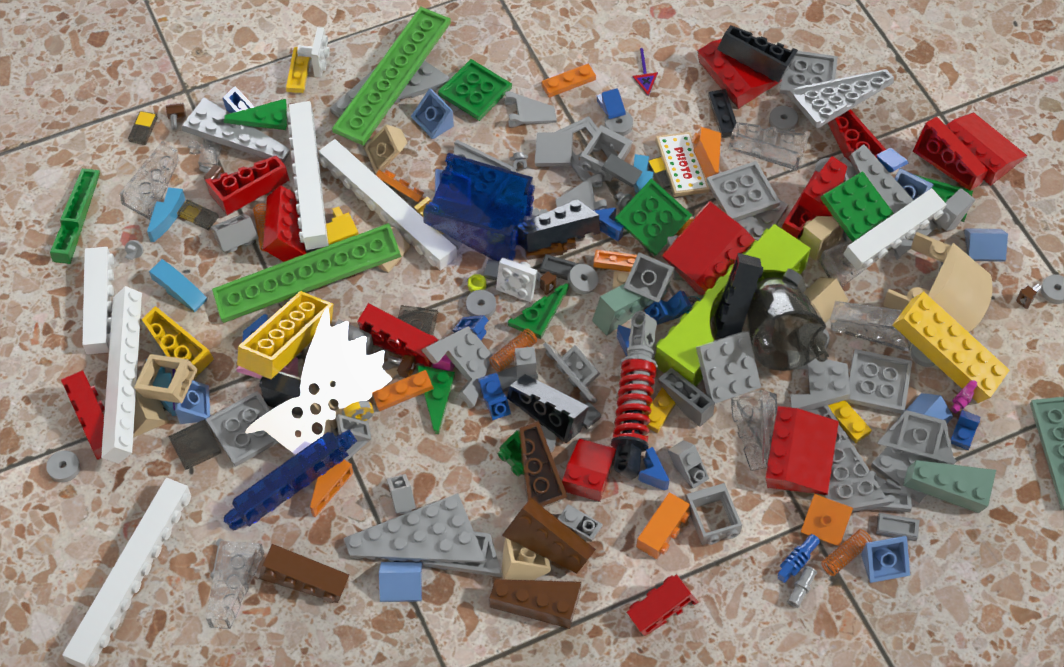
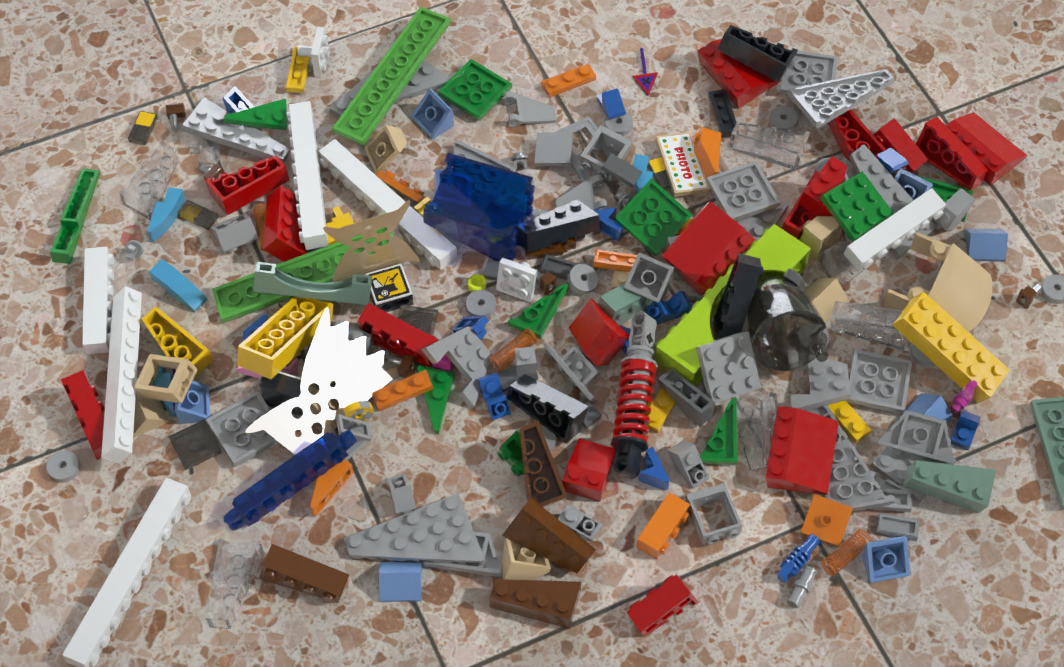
none -> sand green arch [253,262,372,305]
none -> tan piece [323,200,420,282]
none -> piece [365,264,414,312]
none -> red slope [569,299,630,366]
none -> green wing [700,397,737,465]
none -> red wedge [874,118,929,173]

